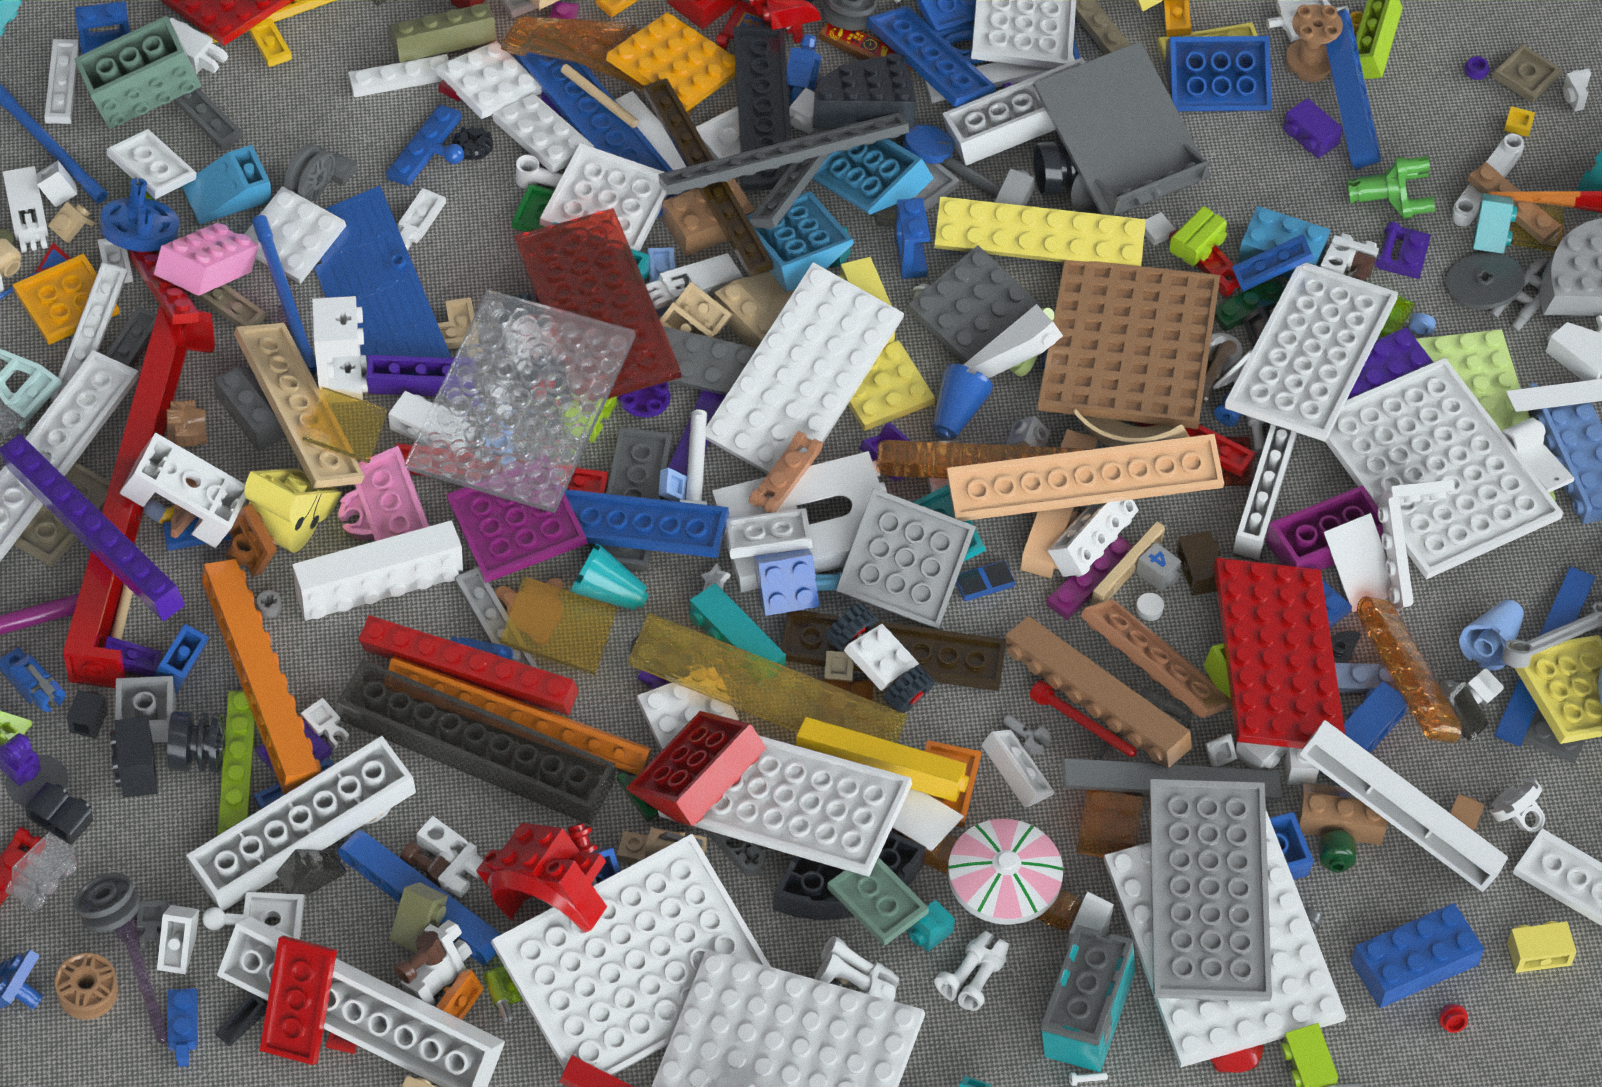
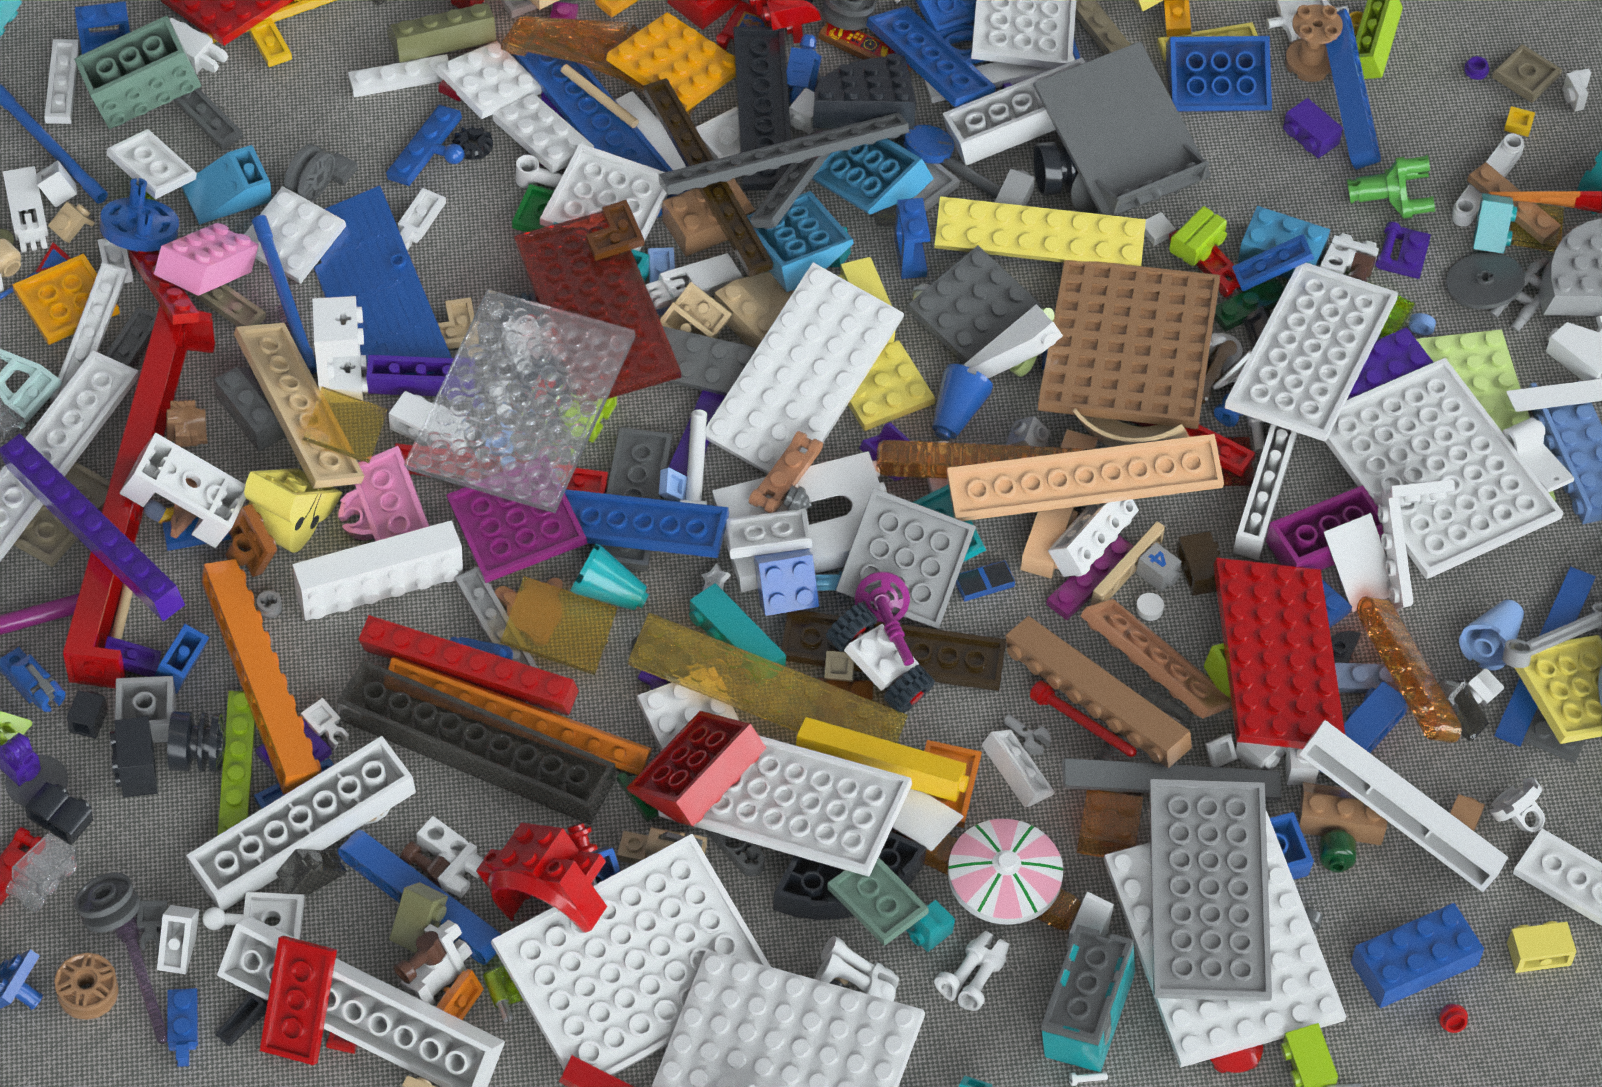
dark purple dish [618,373,671,418] -> none
none -> reddish brown plate [586,200,645,261]
none -> dark grey plate [782,485,812,511]
none -> magenta dish [855,571,914,666]

